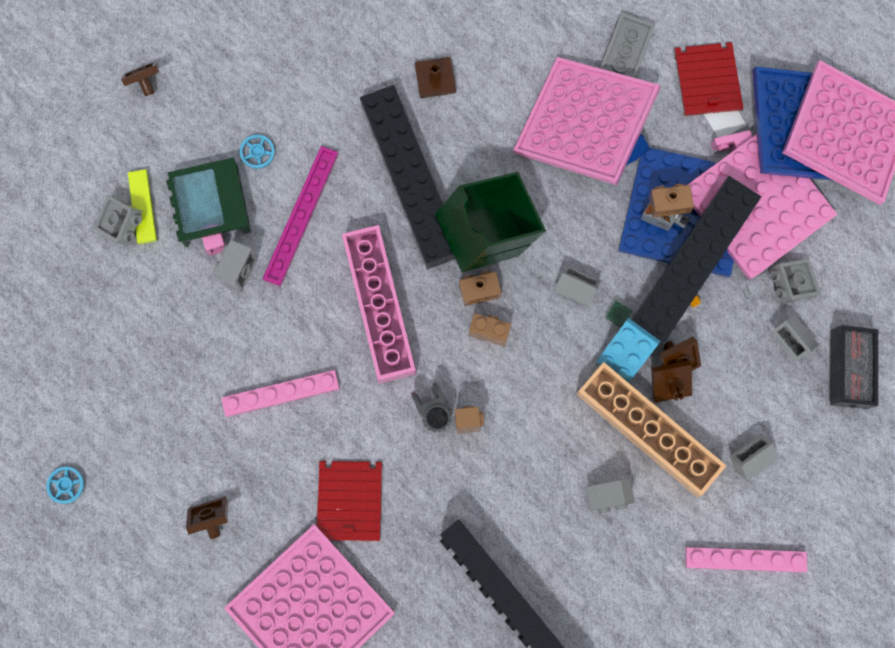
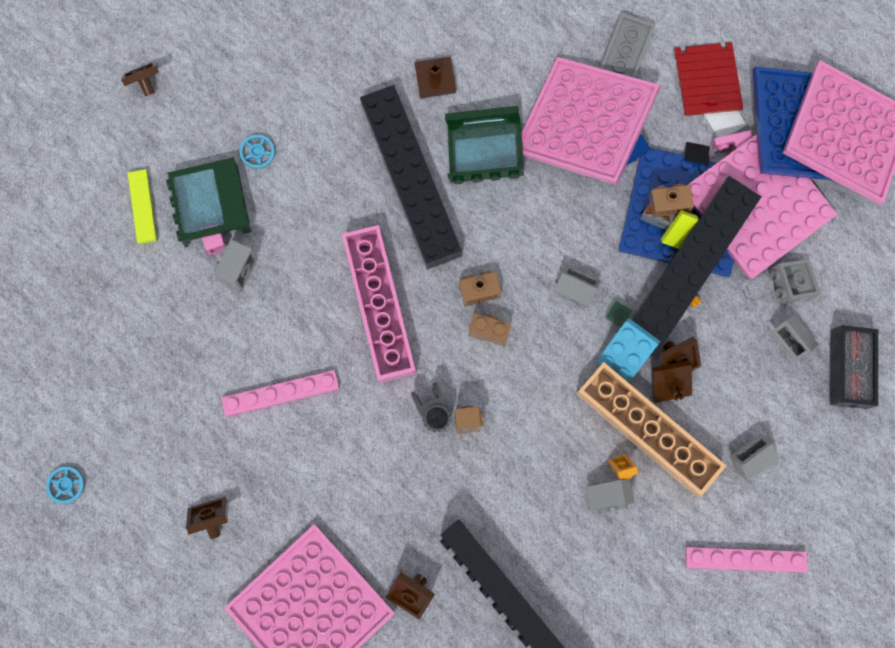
light grey plate [93,195,142,246] -> none
dark pink tile [262,146,339,287] -> none
red door [317,461,382,541] -> none
dark green piece [435,172,546,273] -> none
none -> reddish brown tile [386,572,435,620]
none -> panel [445,106,524,184]
none -> light orange plate [608,454,639,480]
none -> neon yellow tile [661,210,699,249]
none -> black sticker [685,142,710,165]

